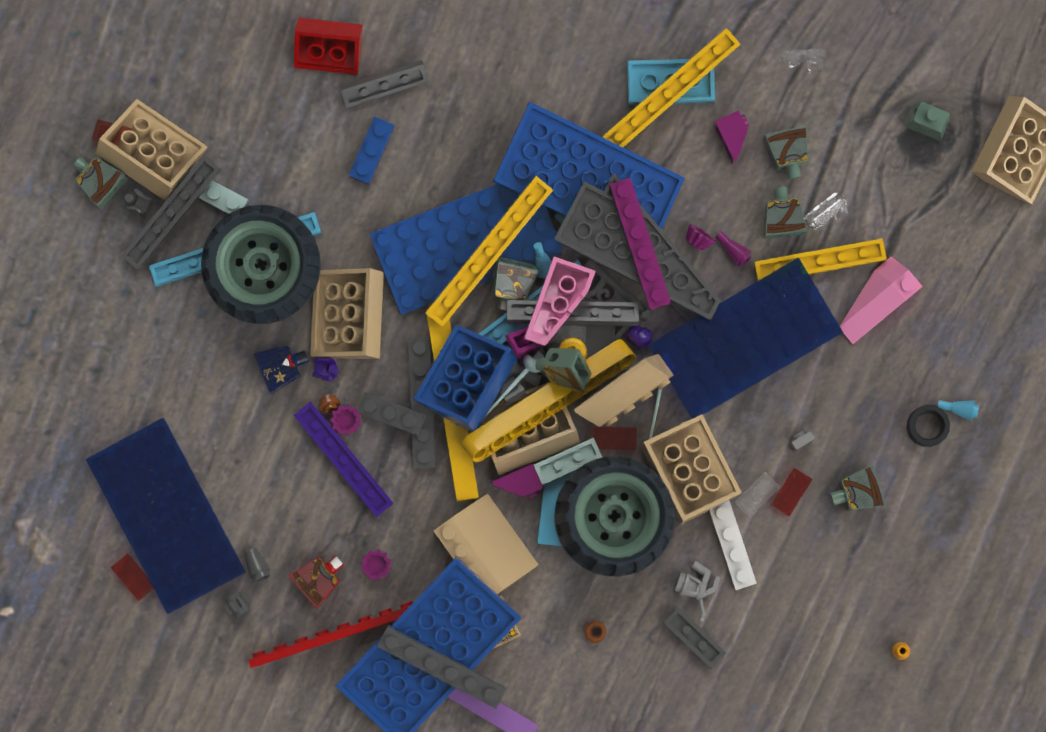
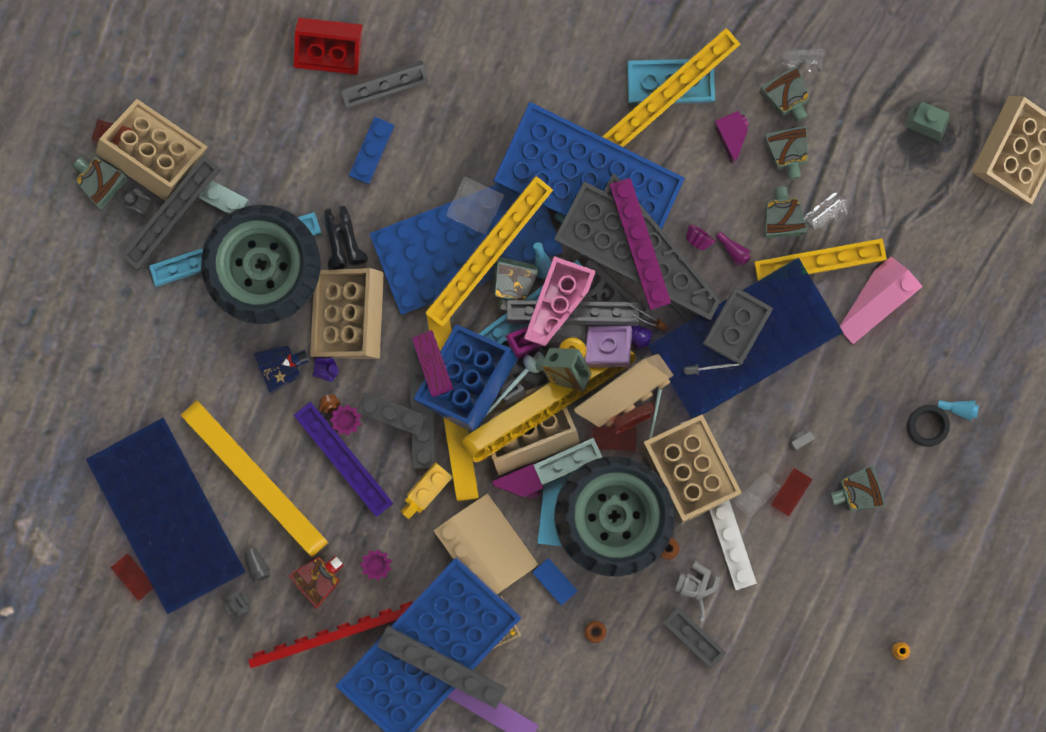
none -> yellow beam [181,400,329,557]
none -> black piece [324,206,368,270]
none -> yellow hinge [401,462,453,519]
none -> magenta tile [412,330,453,397]
none -> clear plate [446,176,504,235]
none -> blue tile [532,558,577,606]
none -> lavender tile [585,326,632,367]
none -> clear red tile [611,401,655,434]
none -> piece [629,304,668,331]
none -> dark orange plate [660,538,680,560]
none -> piece [683,364,739,375]
none -> dark grey tile [702,287,773,366]
none -> torso [760,66,810,122]

